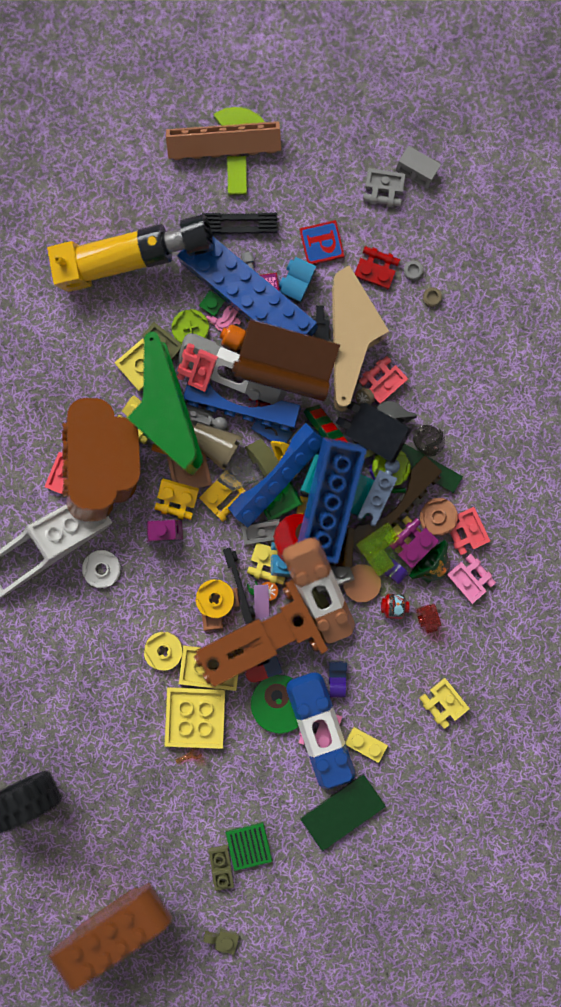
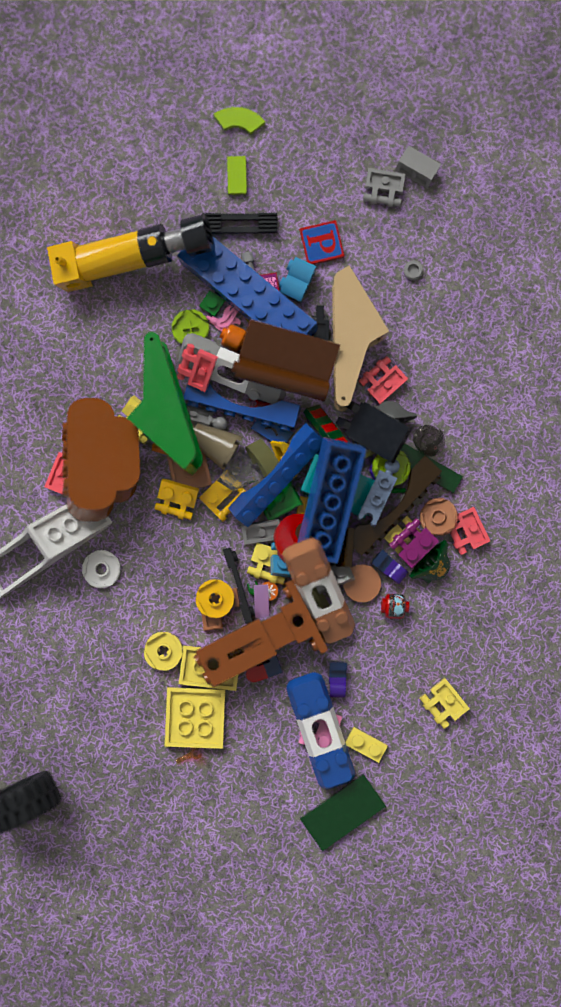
dark orange brick [48,883,173,992] -> none
light yellow plate [115,339,144,392] -> none
olive plate [142,322,182,360] -> none
magenta torso [146,520,183,542] -> none
nougat brick [166,121,281,160] -> none
olive plate [203,928,239,955] -> none
olive slope [208,845,234,891] -> none
green tile [225,822,272,871] -> none
green tile [251,675,299,733] -> none
red plate [354,246,400,290] -> none
dark tan tile [355,388,375,405] -> none
clear neon green plate [356,522,399,576] -> none
clear red brick [415,603,442,634] -> none
dark tan tile [422,287,442,307] -> none
bright pink plate [447,553,496,604] -> none

